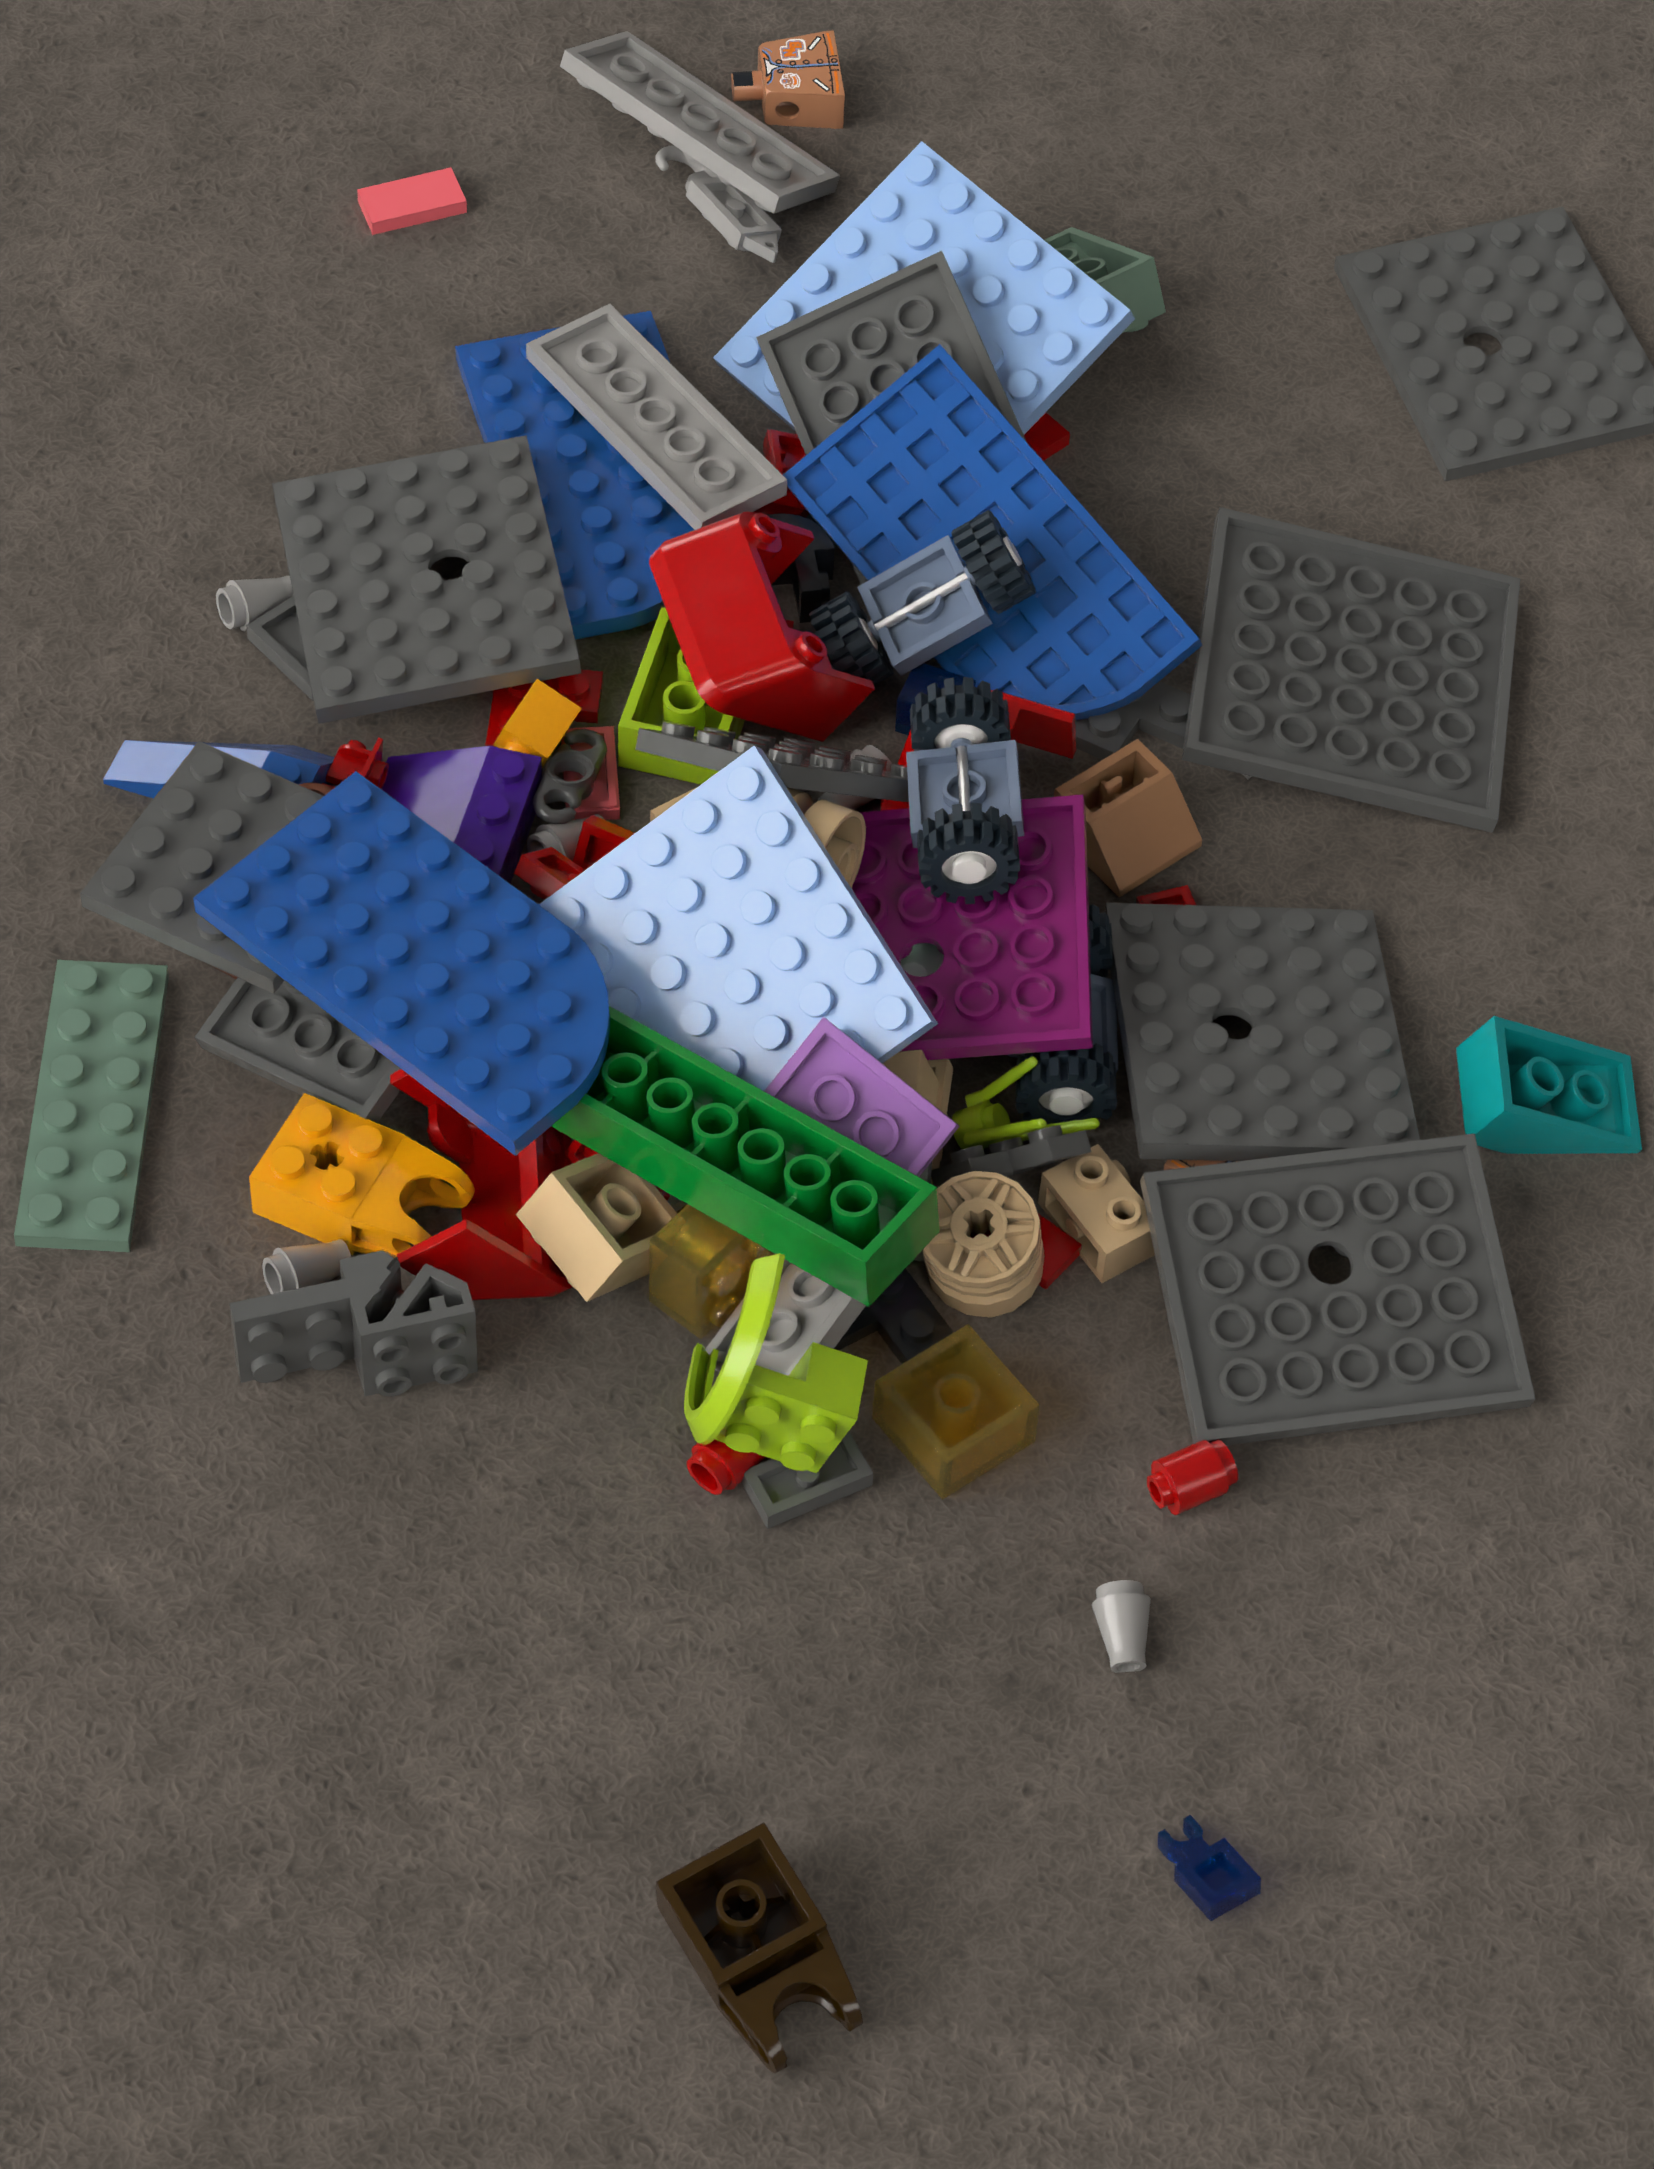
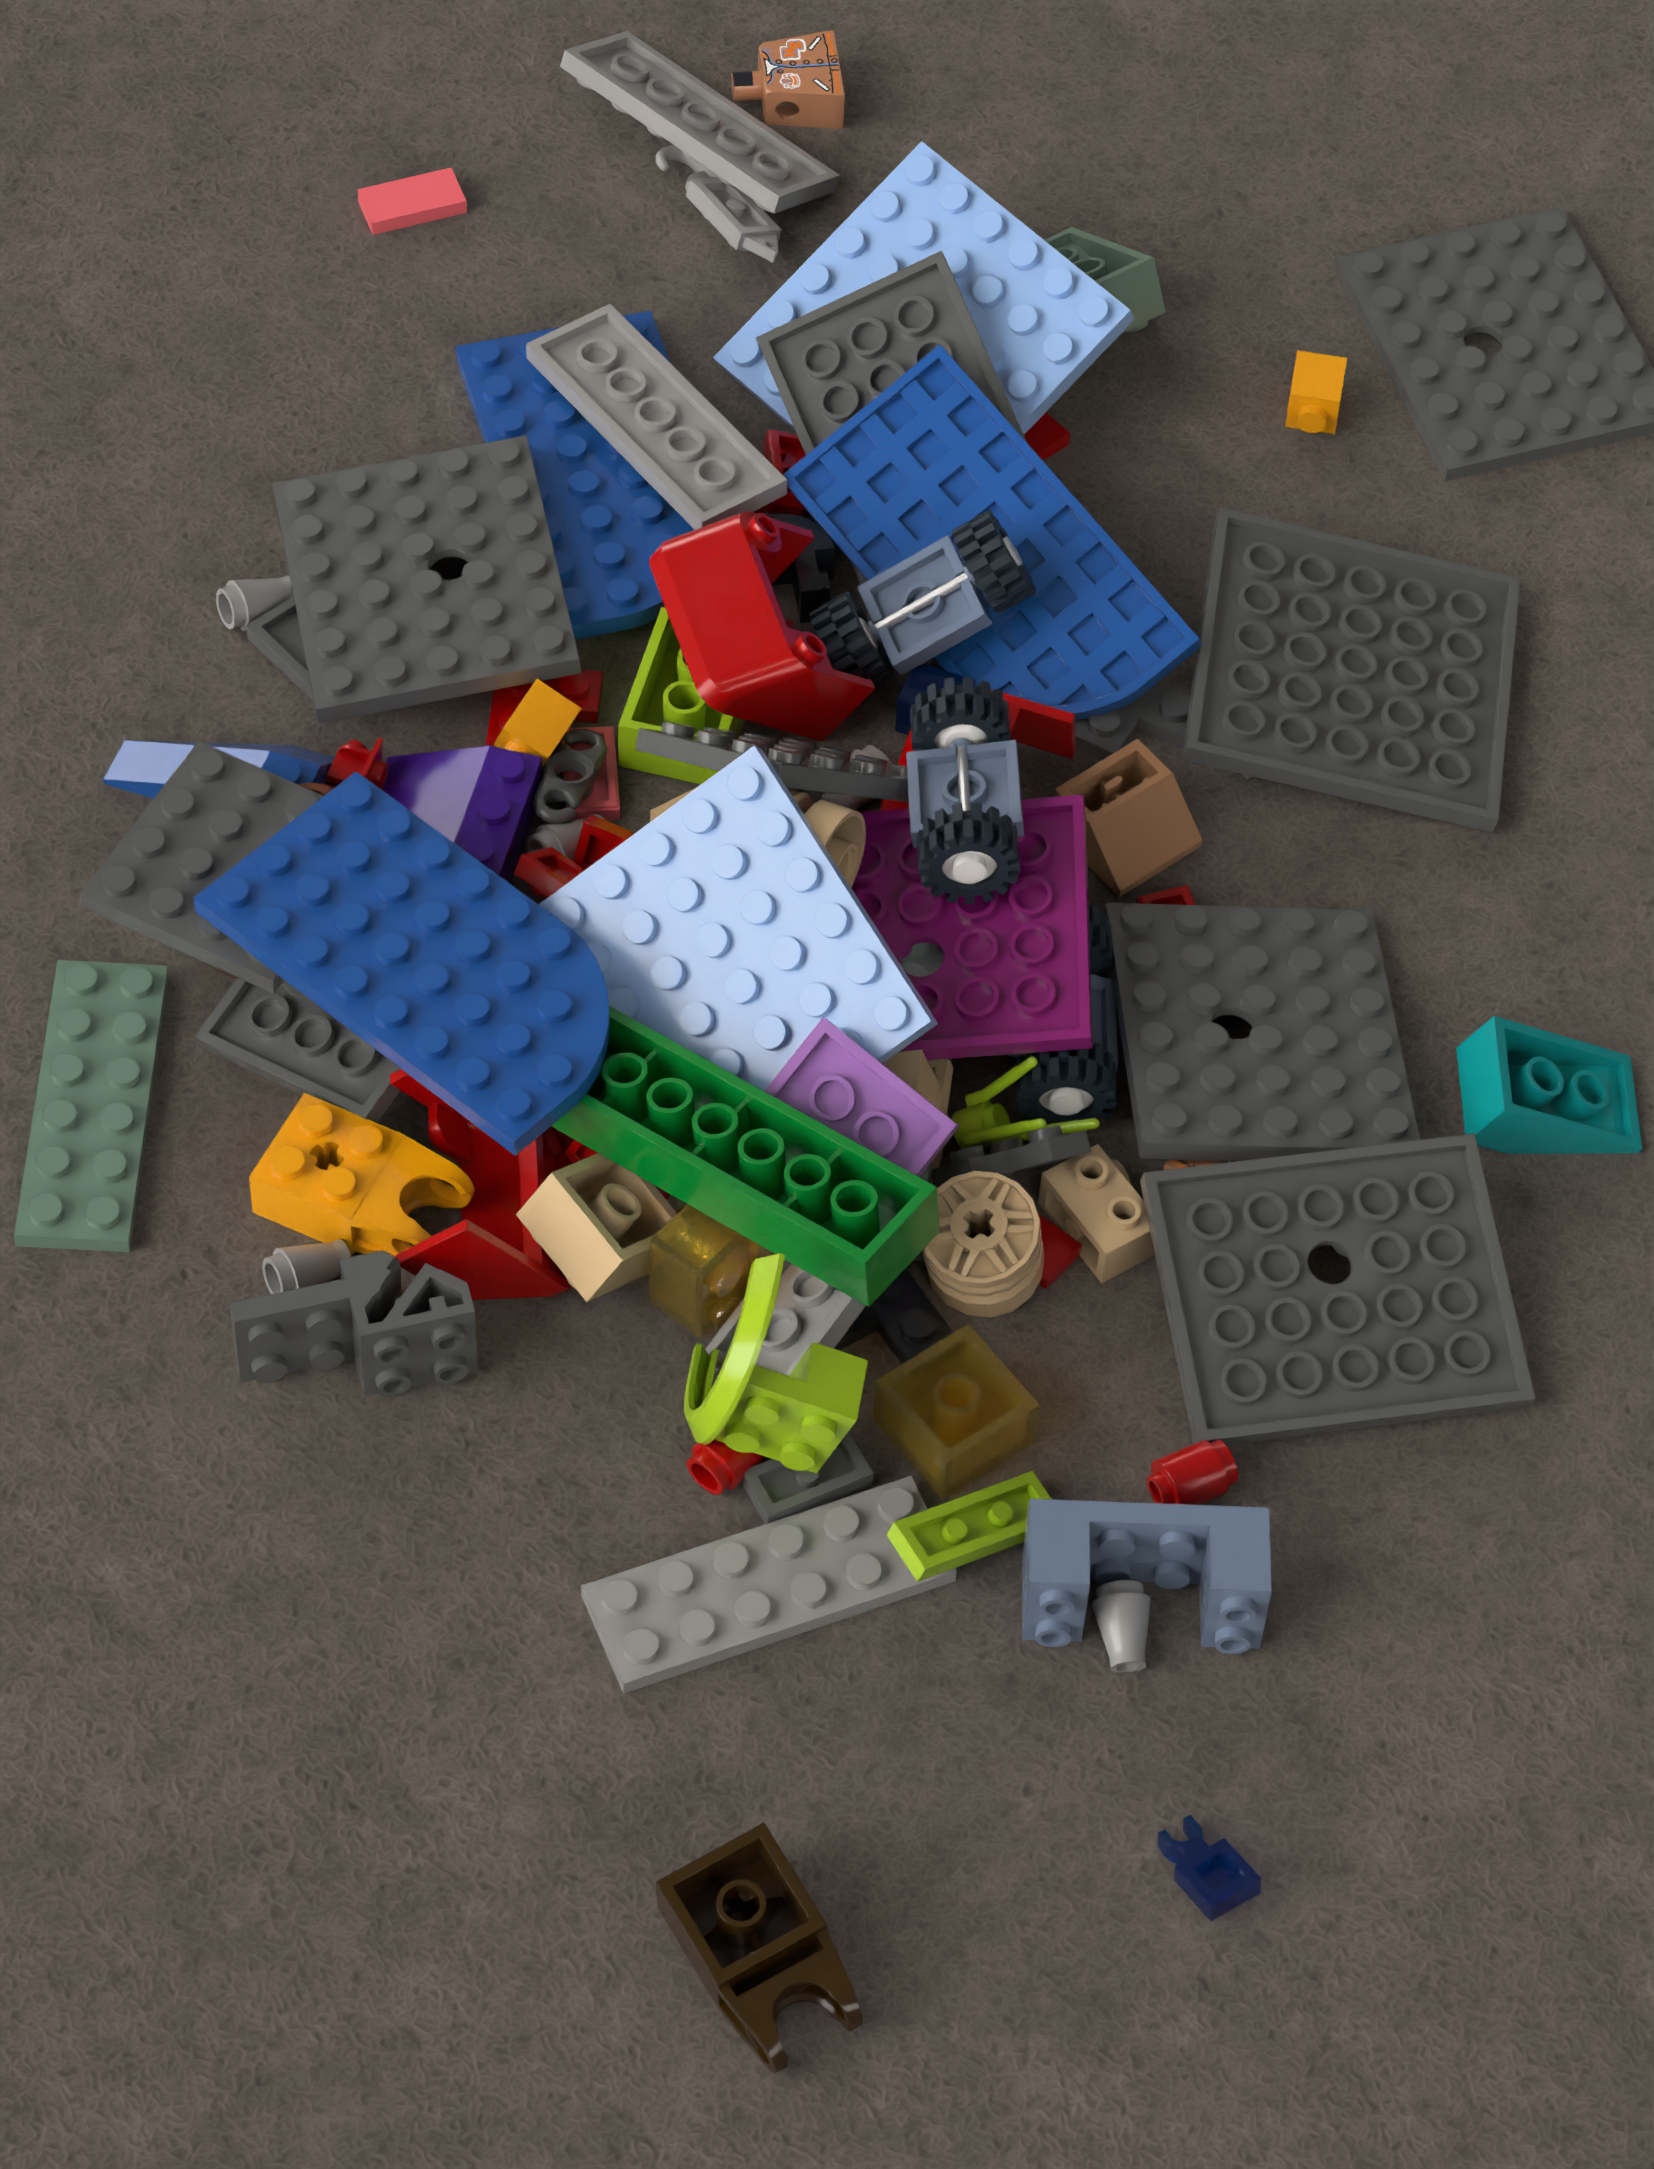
none -> light grey plate [581,1476,957,1694]
none -> lime plate [886,1471,1051,1582]
none -> sand blue plate [1022,1499,1272,1654]
none -> light orange brick [1285,350,1347,434]

